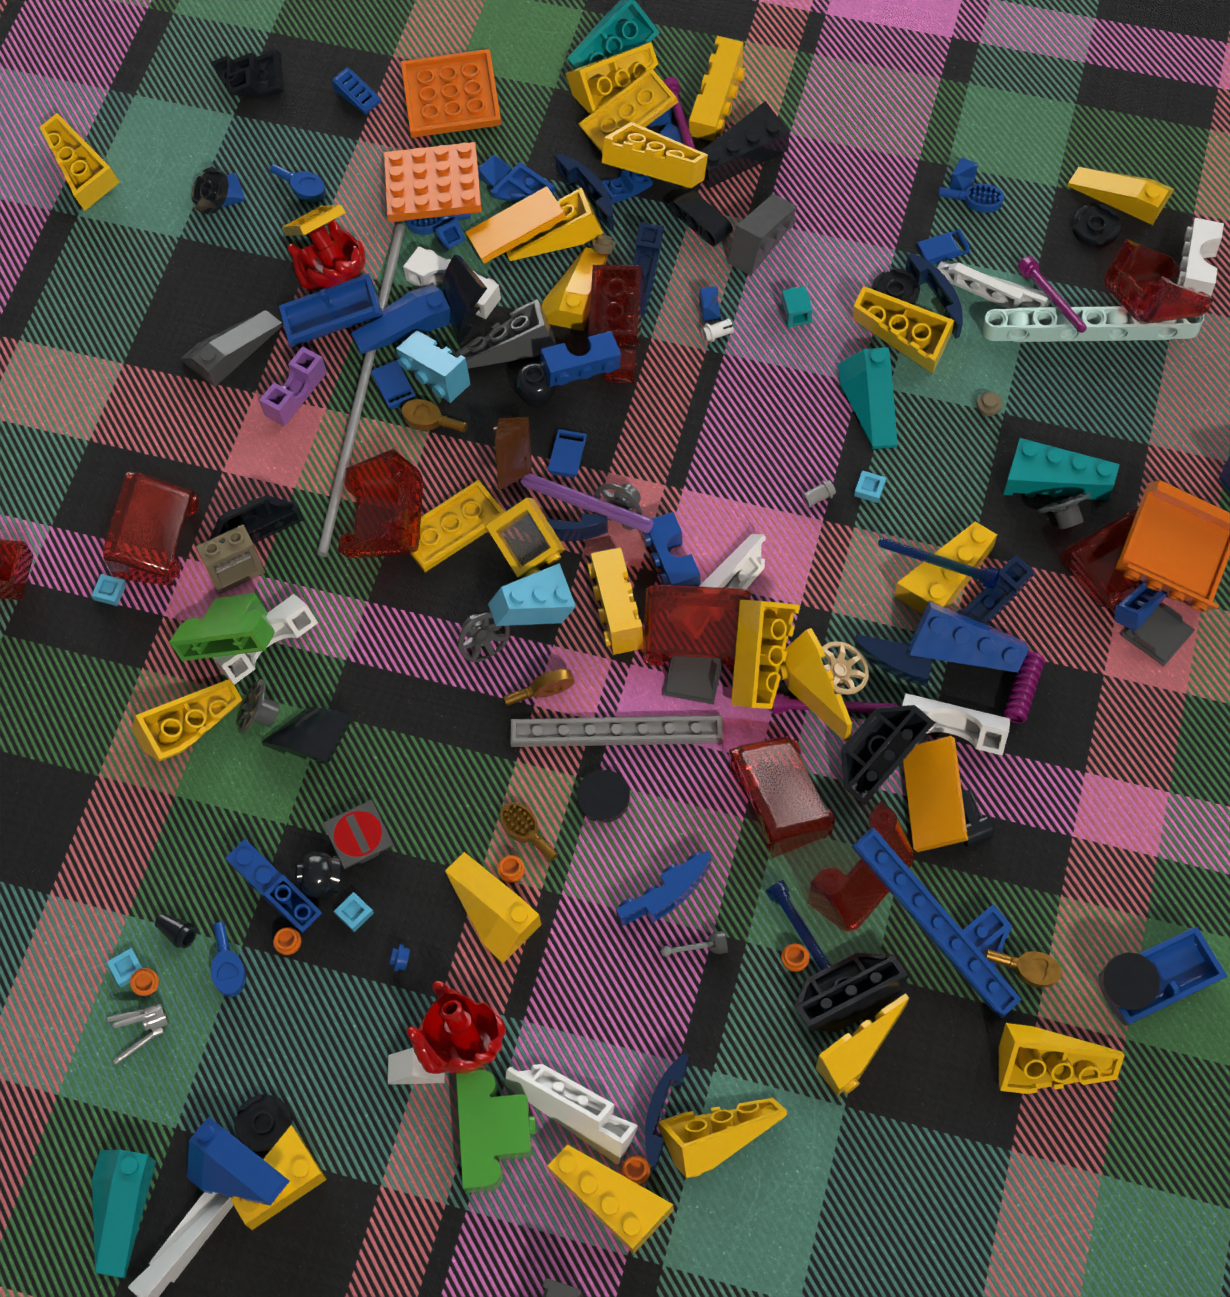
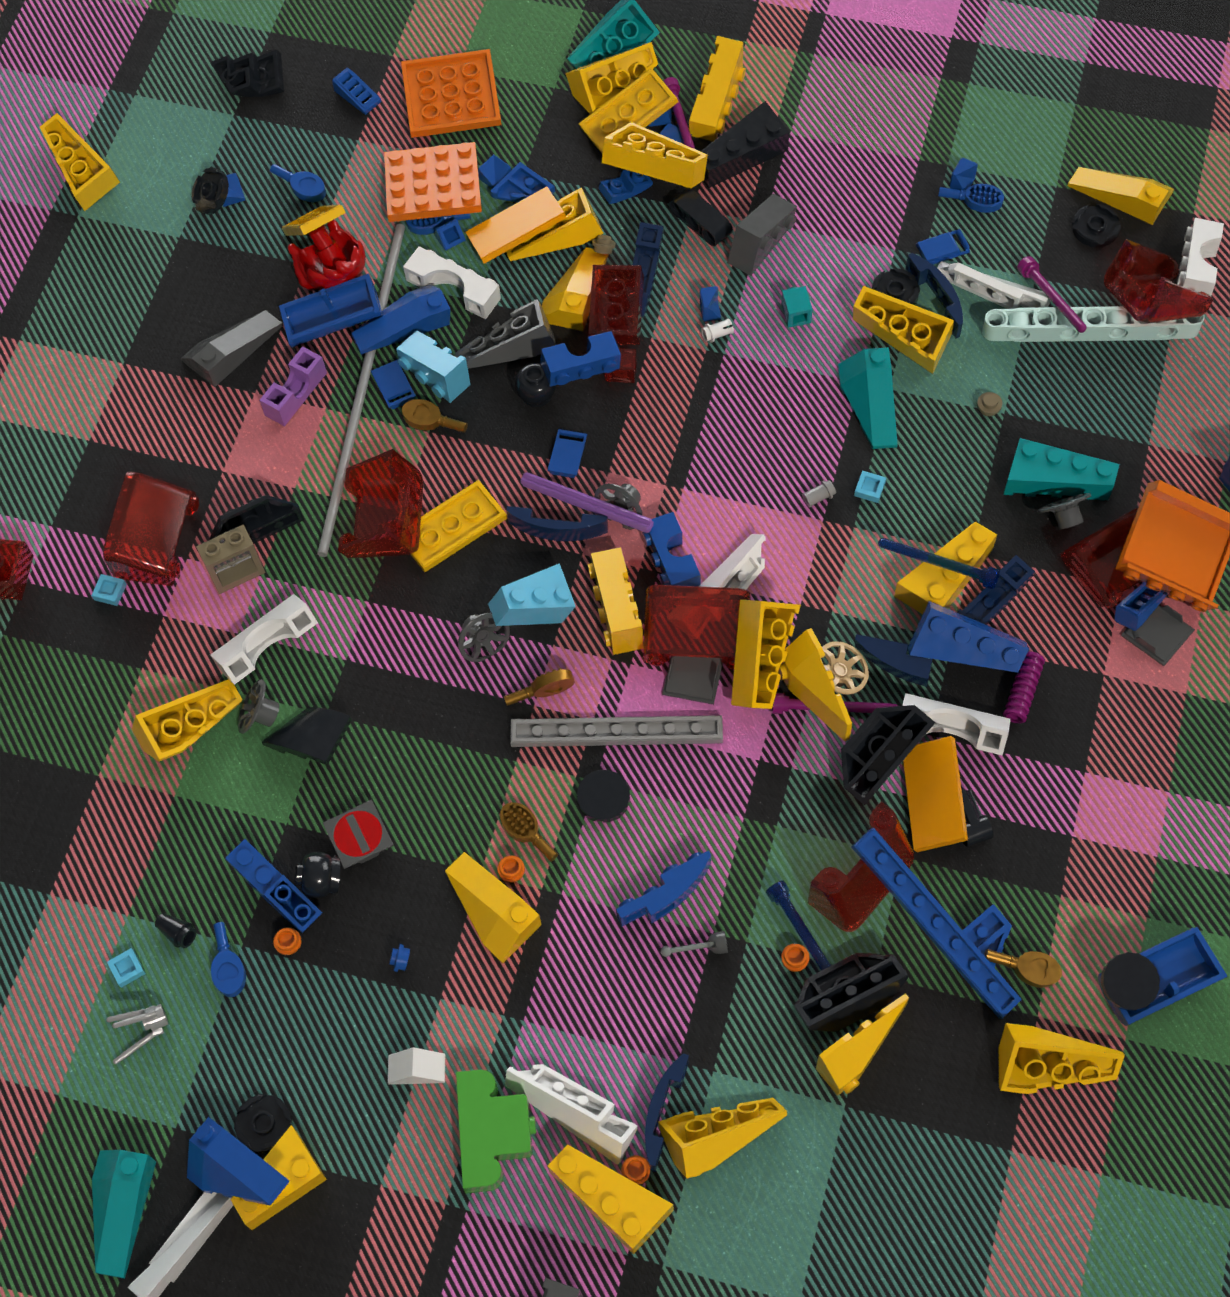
orange plate [130,968,159,996] -> none
bright green brick [169,593,275,661] -> none
medium azure tile [334,892,374,932] -> none
red piece [406,981,506,1074] -> none
black slope [443,255,487,343] -> none
yellow window [486,498,566,578] -> none
reddish brown slope [493,417,532,489] -> none
dark blue slope [555,154,614,230] -> none
clear red windscreen [728,736,835,858] -> none

